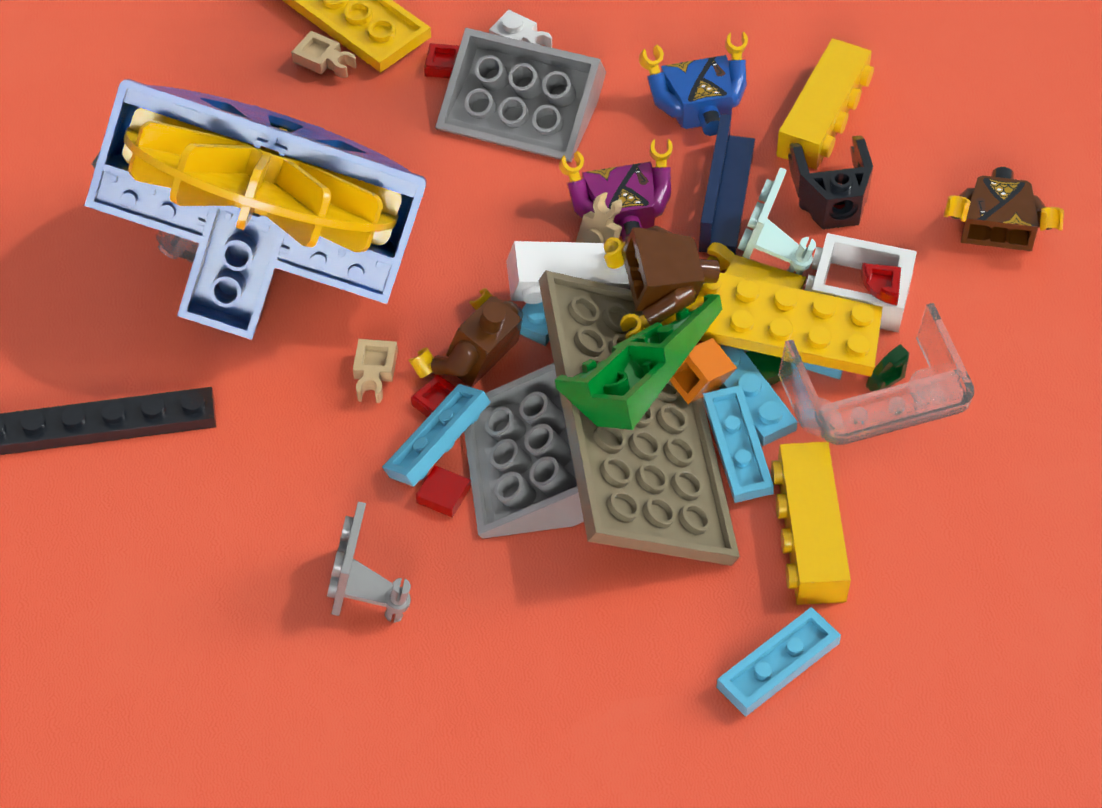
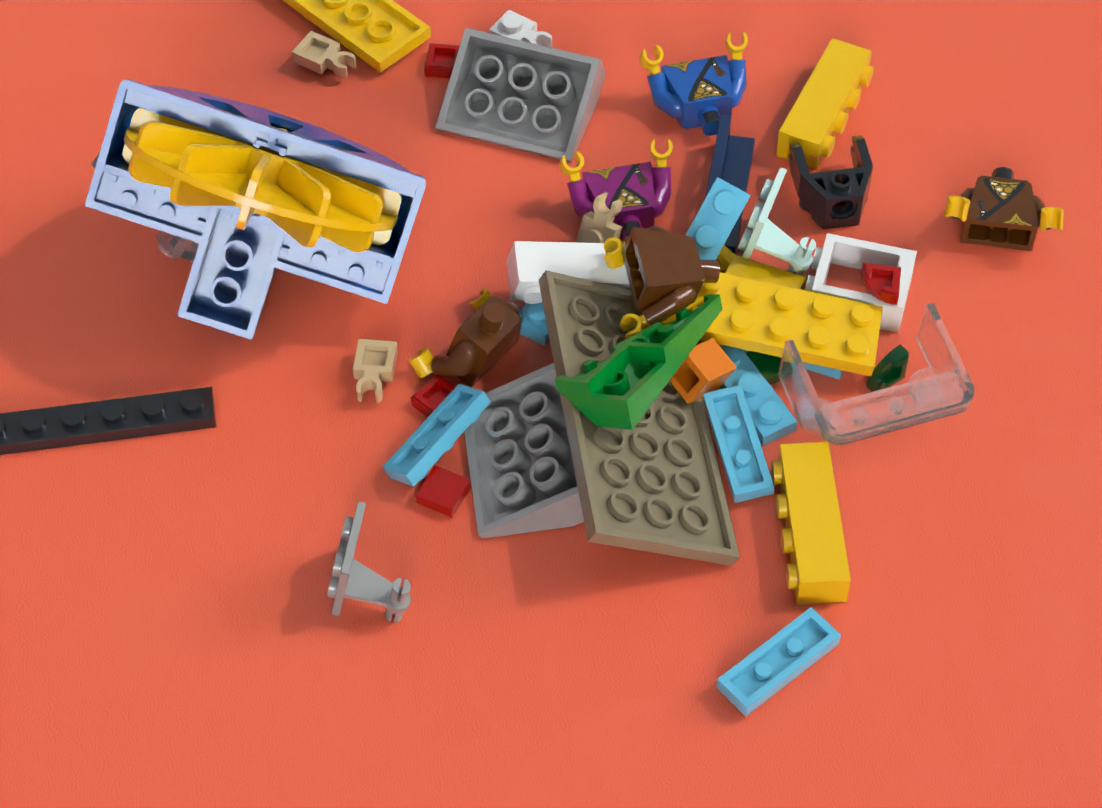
none -> medium azure plate [685,177,751,260]

